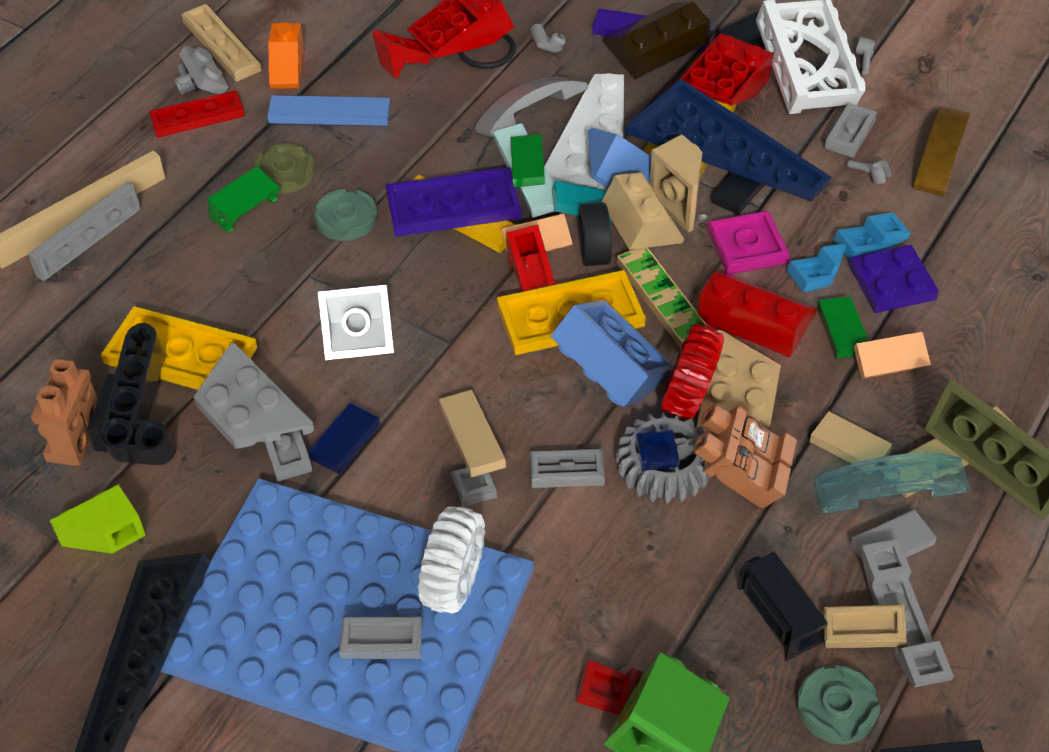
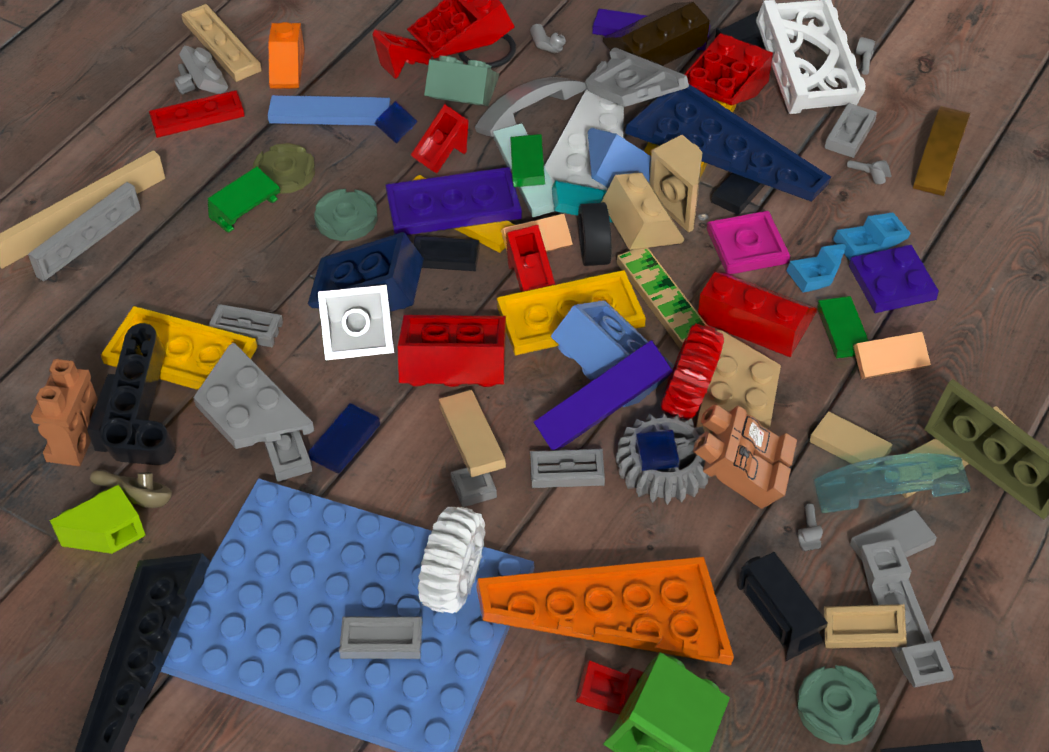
none -> dark tan piece [90,470,172,508]
none -> light grey tile [208,304,283,347]
none -> dark blue slope [308,232,424,312]
none -> clear blue tile [374,101,418,144]
none -> red slope [397,315,506,387]
none -> red slope [411,104,469,174]
none -> black tile [414,236,480,271]
none -> sand green slope [424,56,499,107]
none -> orange wing [476,557,734,665]
none -> dark purple tile [534,340,673,450]
none -> light grey wing [585,48,689,107]
none -> light grey hand [798,504,823,551]

